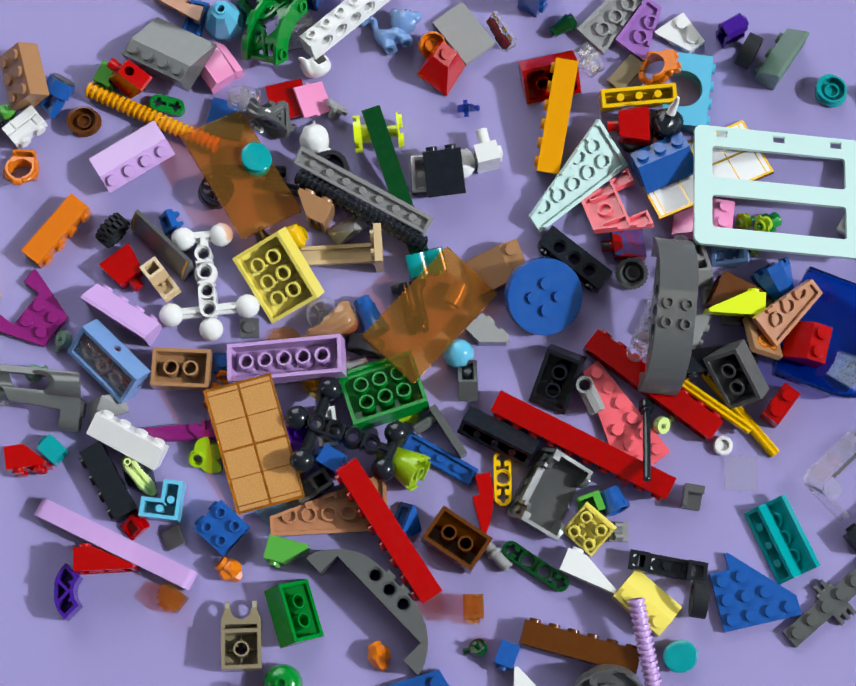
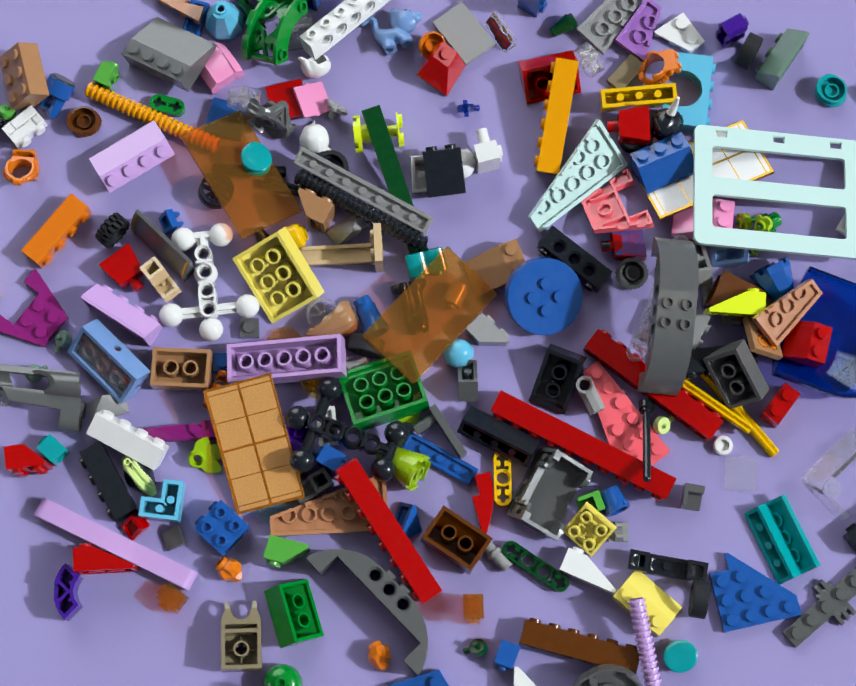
red torso [106,57,153,99] -> none

